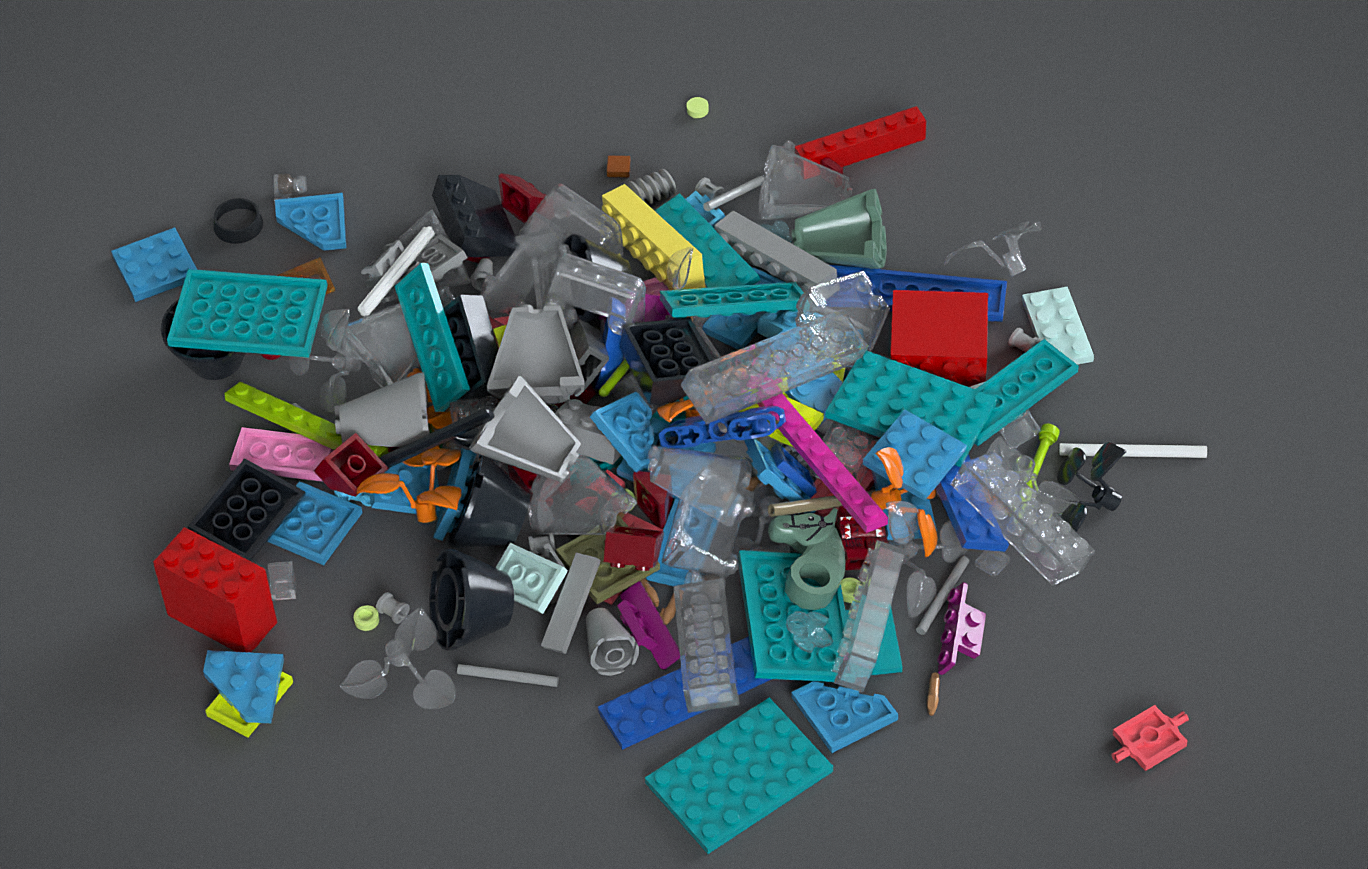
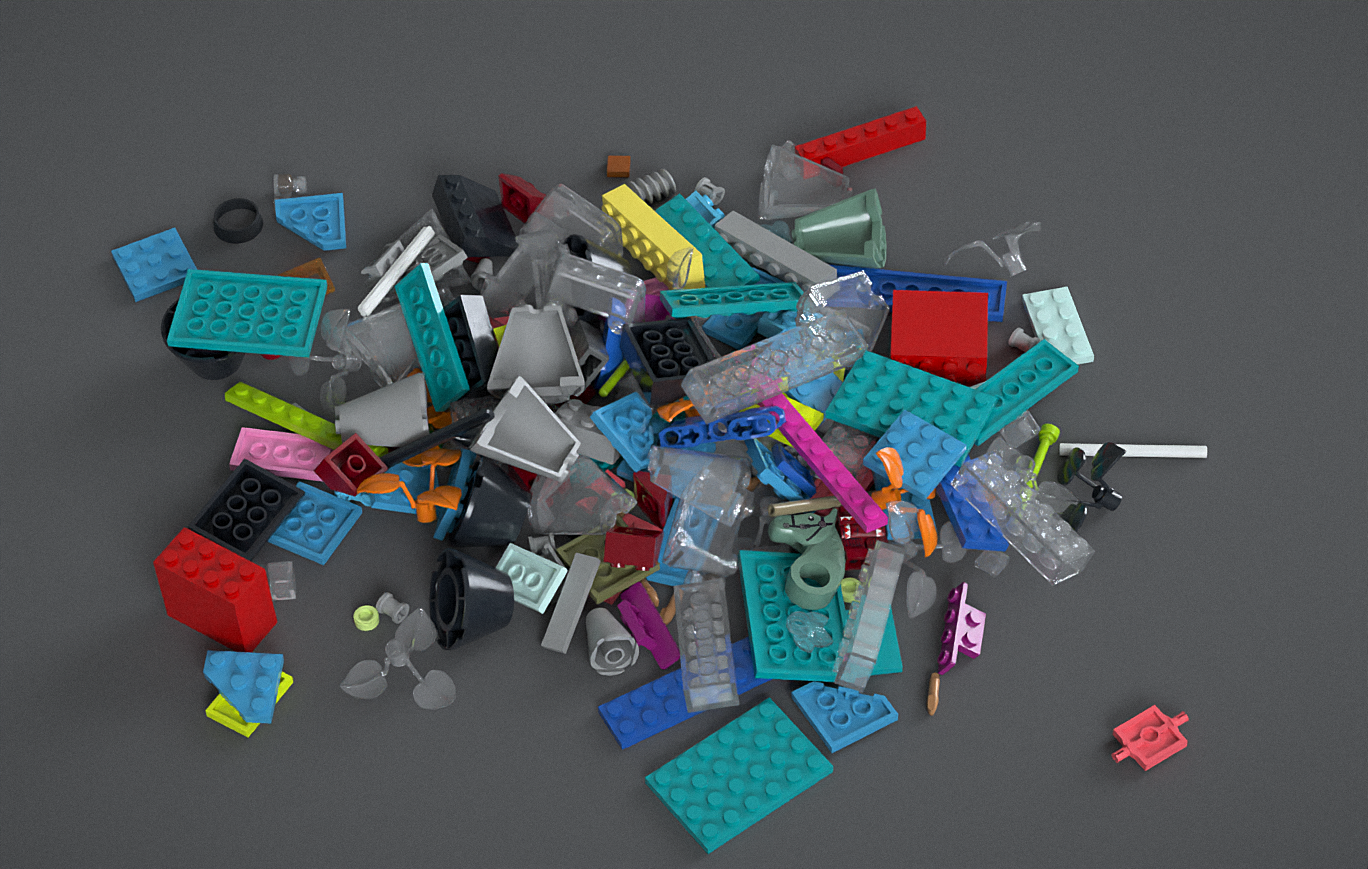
light grey bar [457,664,559,687] -> none
yellowish green tile [687,97,709,118] -> none
light grey bar [703,176,765,211] -> none
light grey bar [916,556,969,635] -> none

